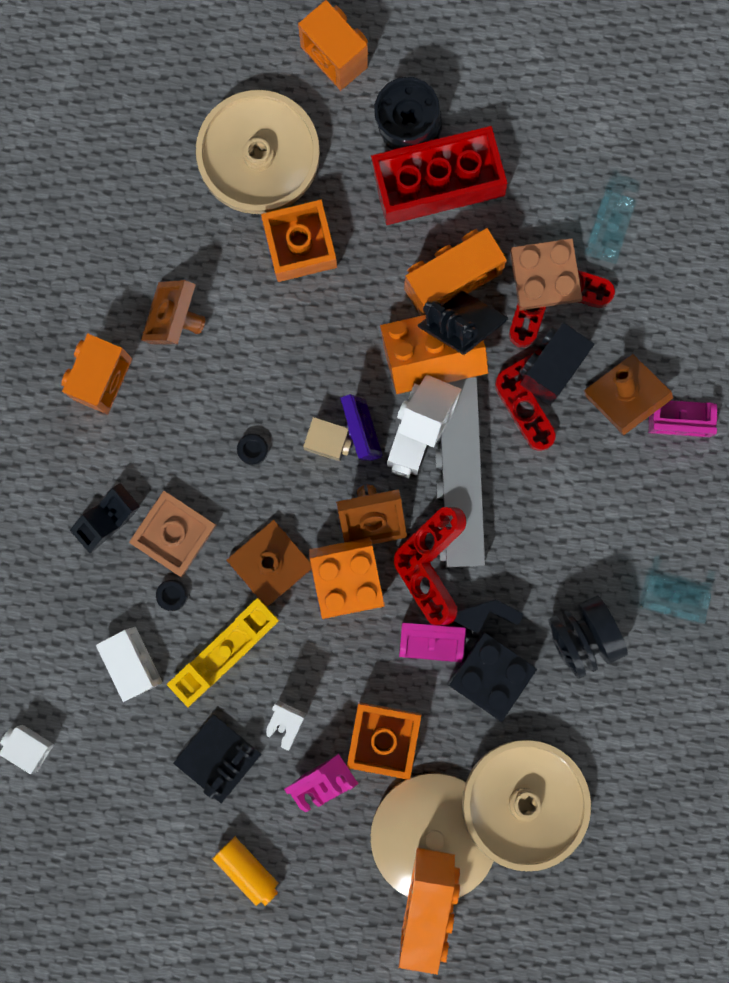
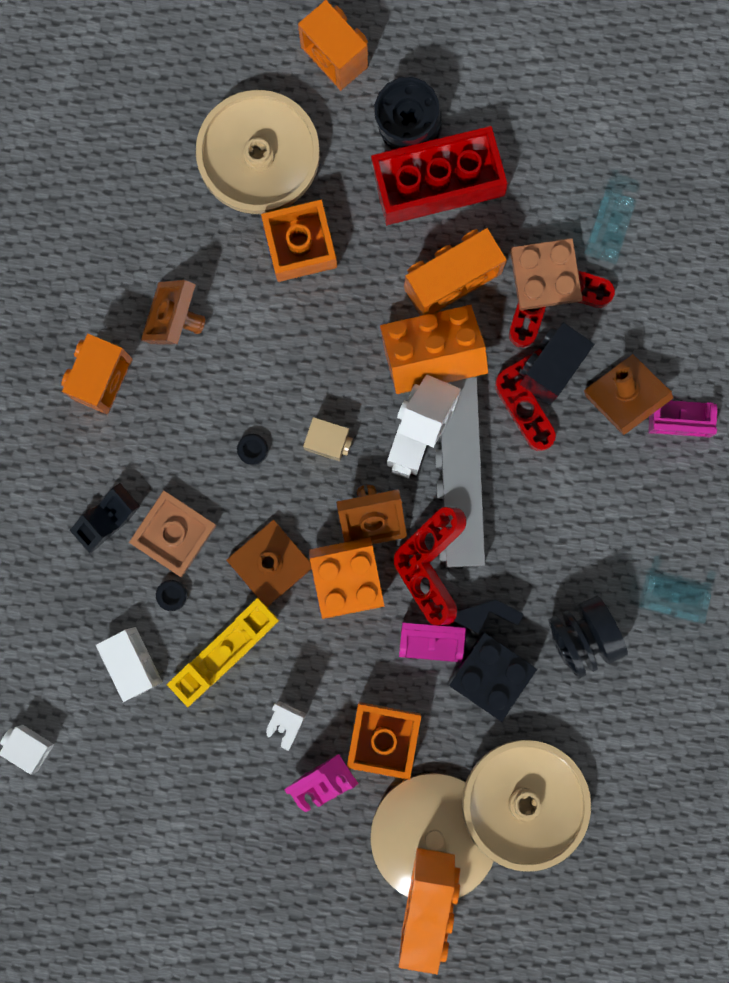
black hinge [173,714,262,804] -> none
light orange brick [212,836,279,906] -> none
dark purple plate [340,394,383,461] -> none
black hinge [418,290,508,355] -> none

